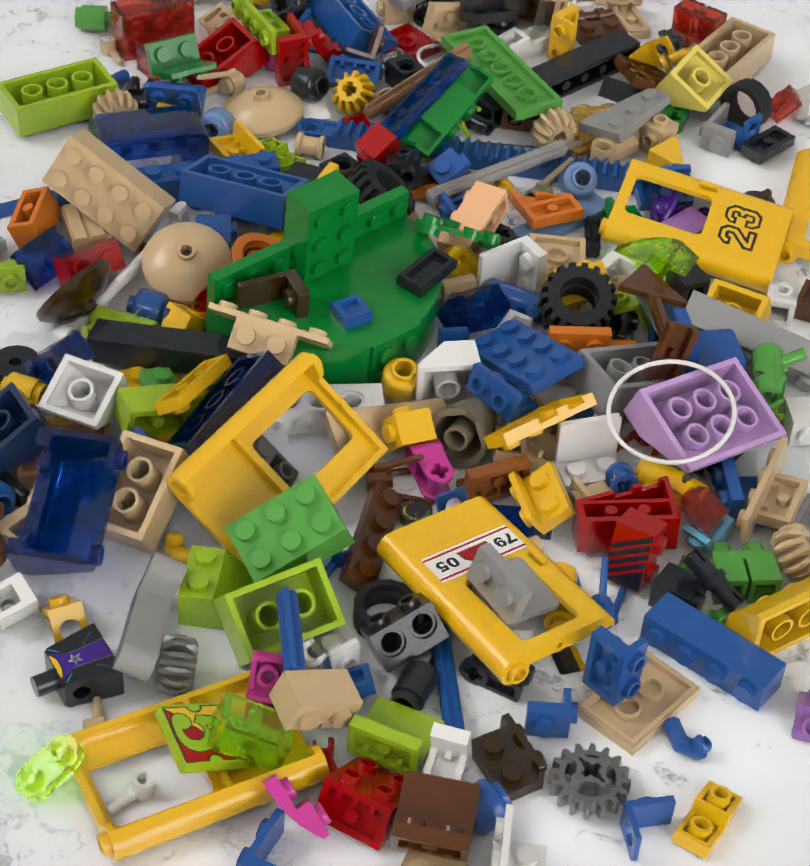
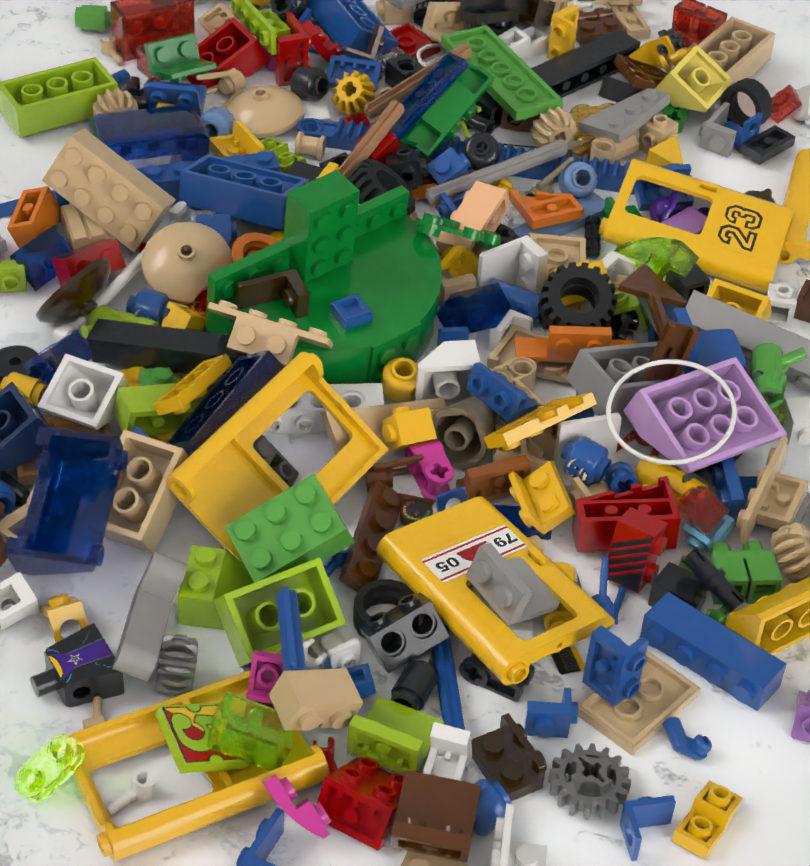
yellow arm [163,532,190,564] -> none
black tile [396,247,458,298] -> none
blue plate [475,319,585,396] -> none
none -> medium nougat axle [339,100,405,178]
none -> black head [464,133,500,171]
none -> blue head [560,436,612,485]

